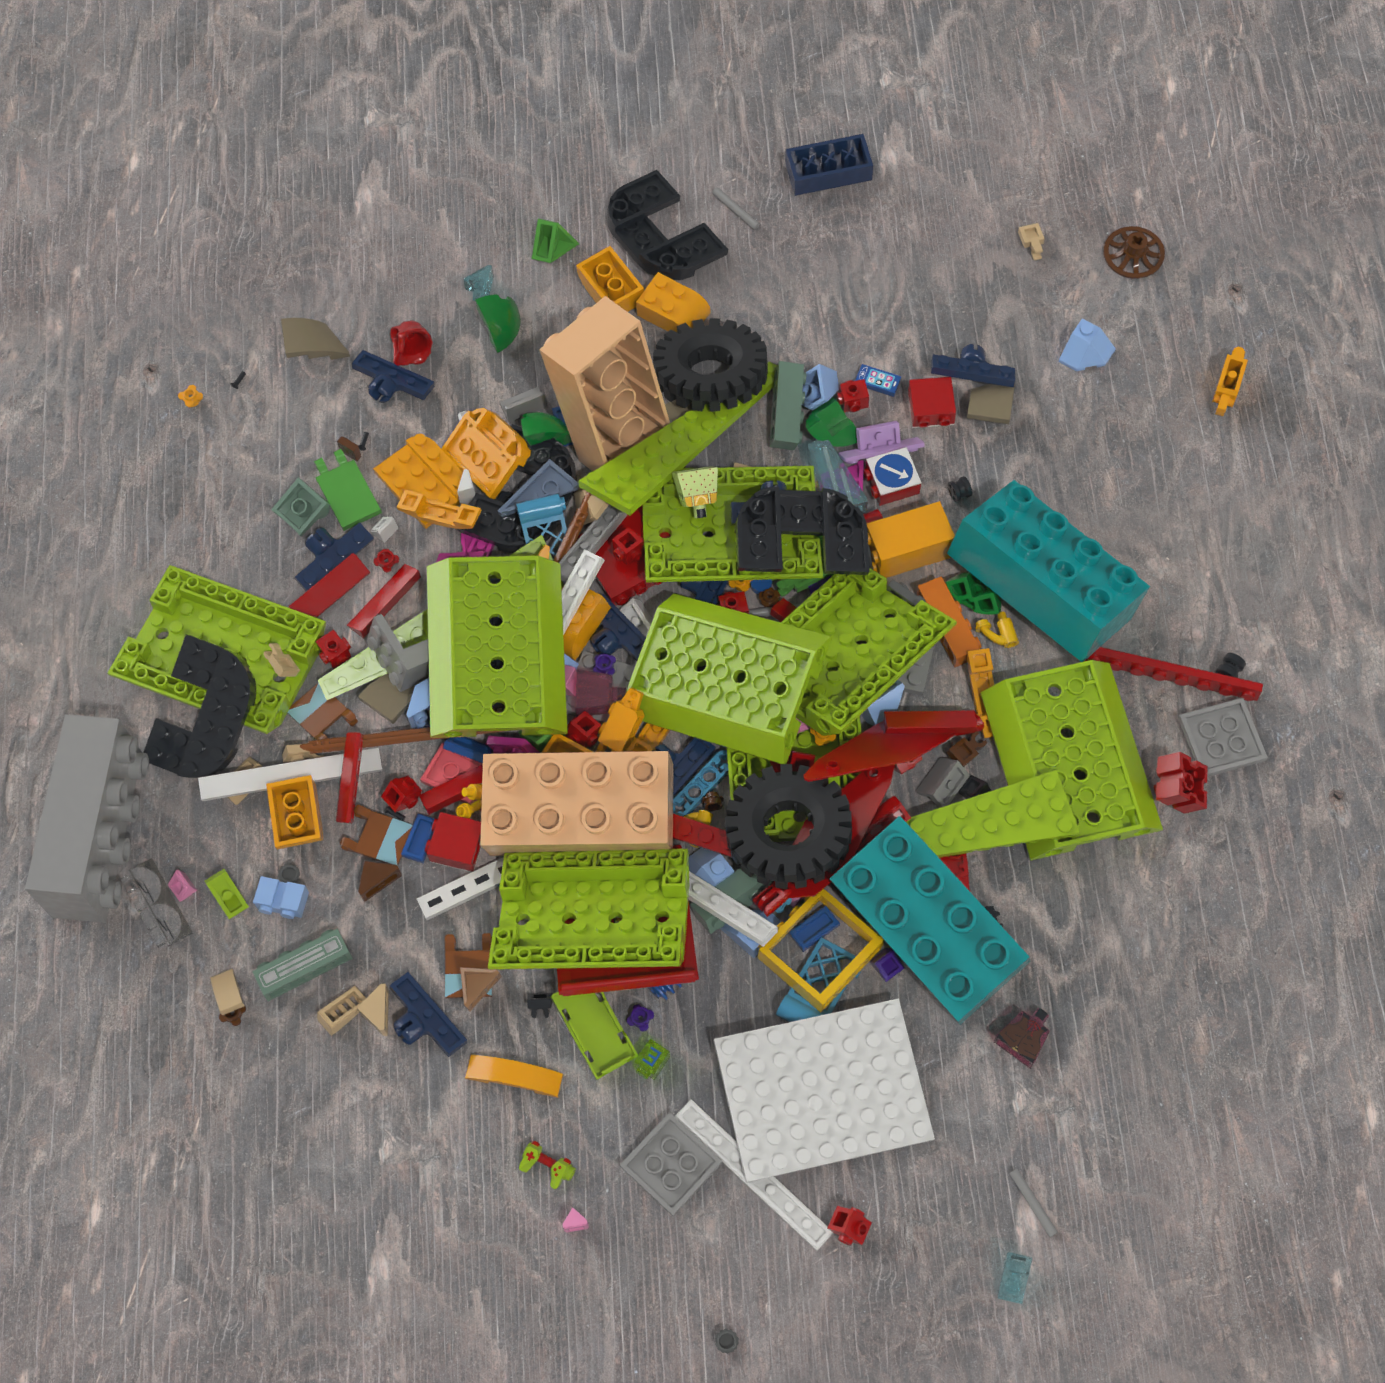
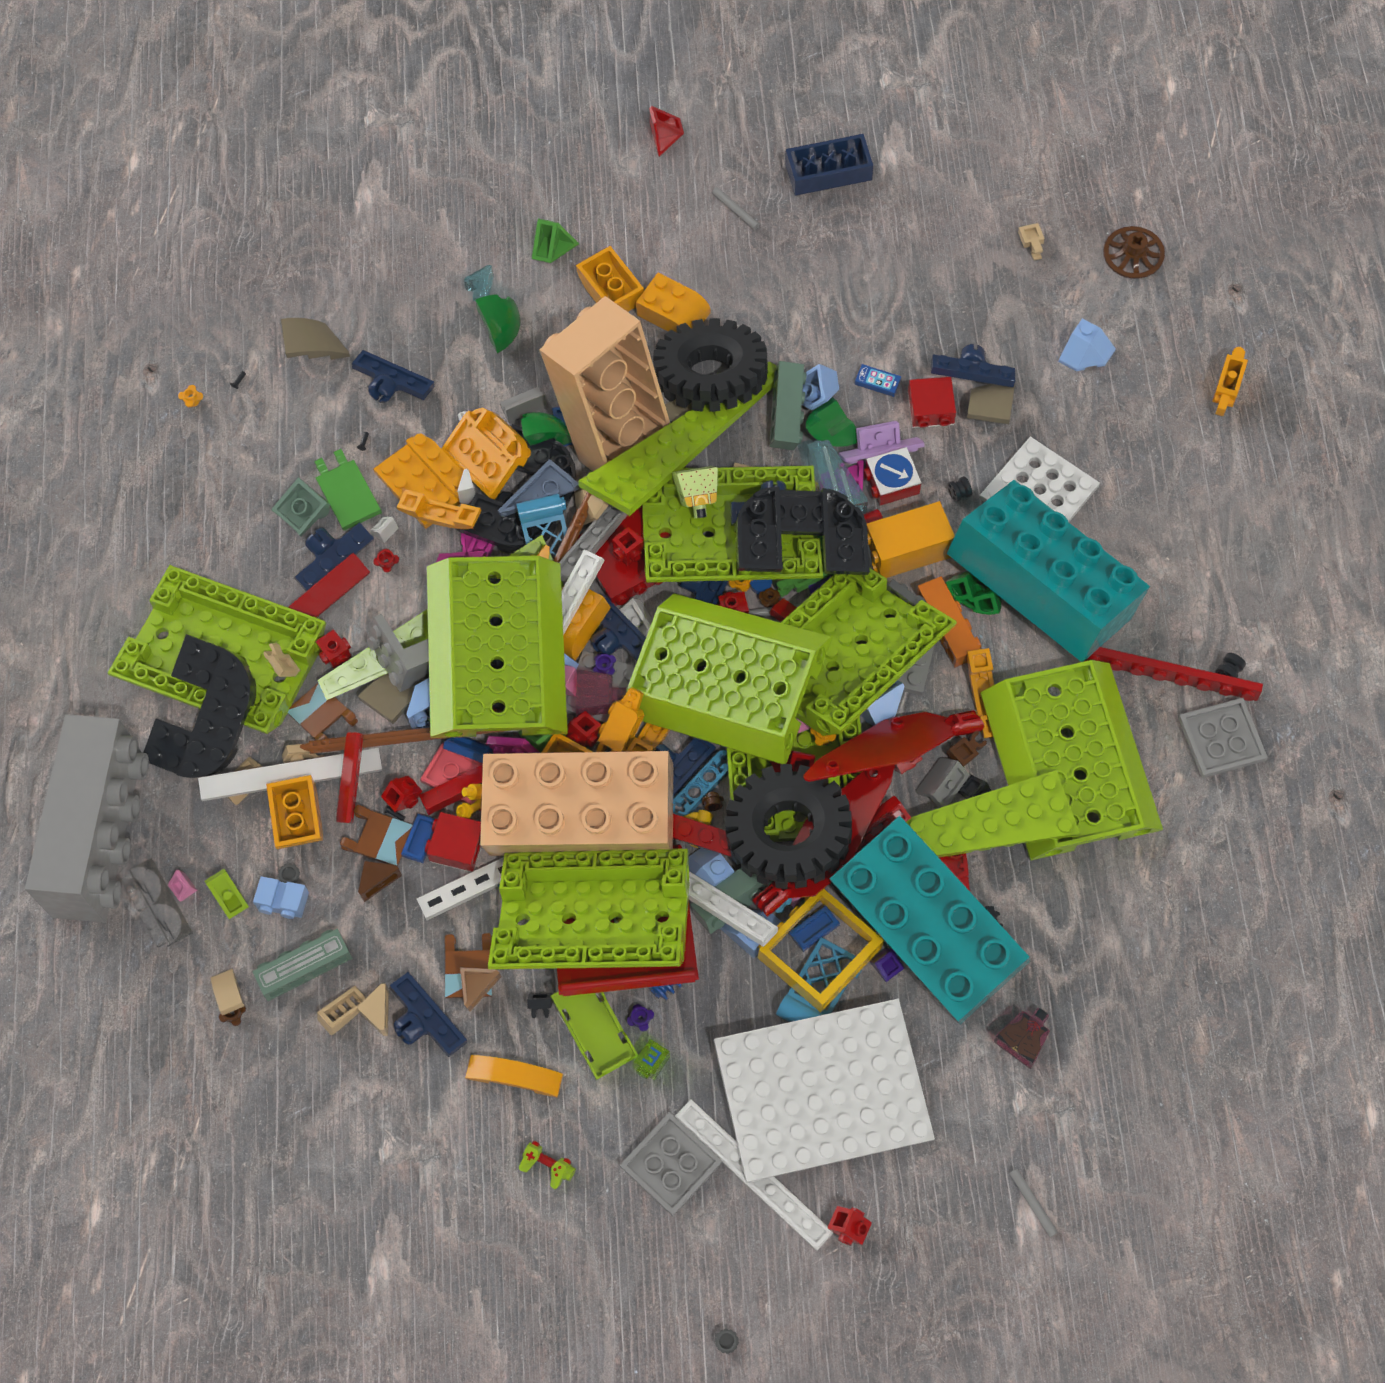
reddish brown tile [337,436,362,462] -> none
red slope [347,564,421,639] -> none
red piece [390,320,433,366] -> none
bright pink slope [563,1208,589,1233] -> none
black plate [607,170,729,280] -> none
red brick [836,379,869,412] -> none
red slope [884,710,977,734] -> none
yellow plant [975,612,1019,648] -> none
clear light blue slope [998,1252,1032,1304] -> none
red brick [1154,752,1208,814] -> none
none -> red slope [649,106,684,157]
none -> white piece [979,436,1100,522]

